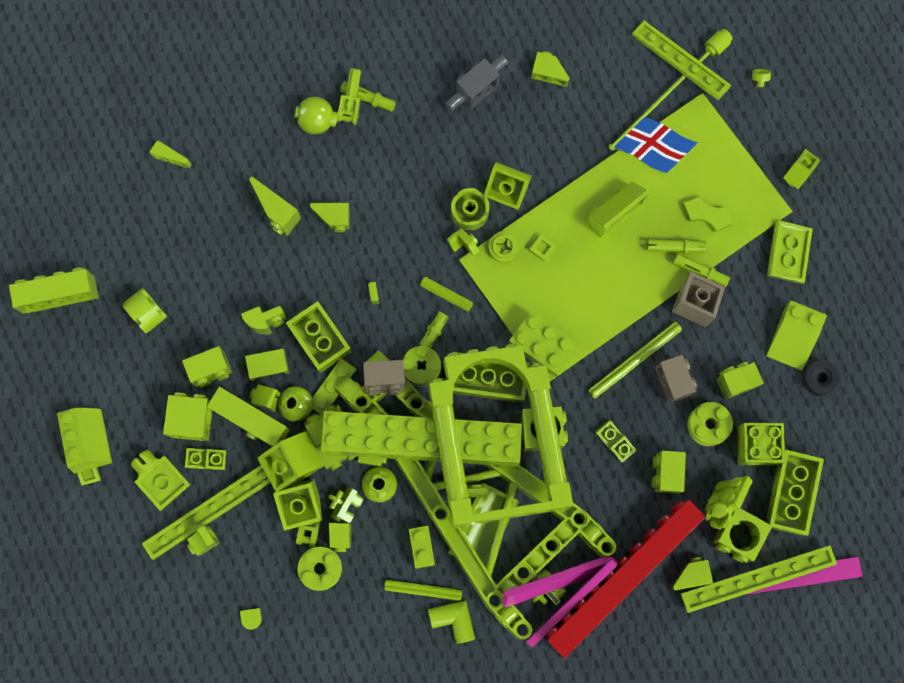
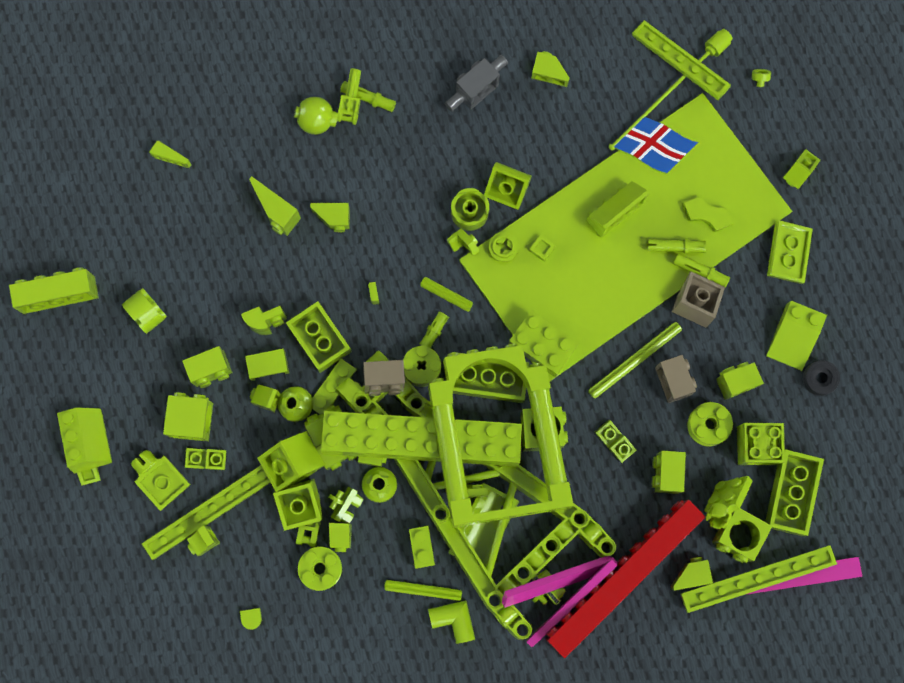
lime brick [207,387,290,447] -> none

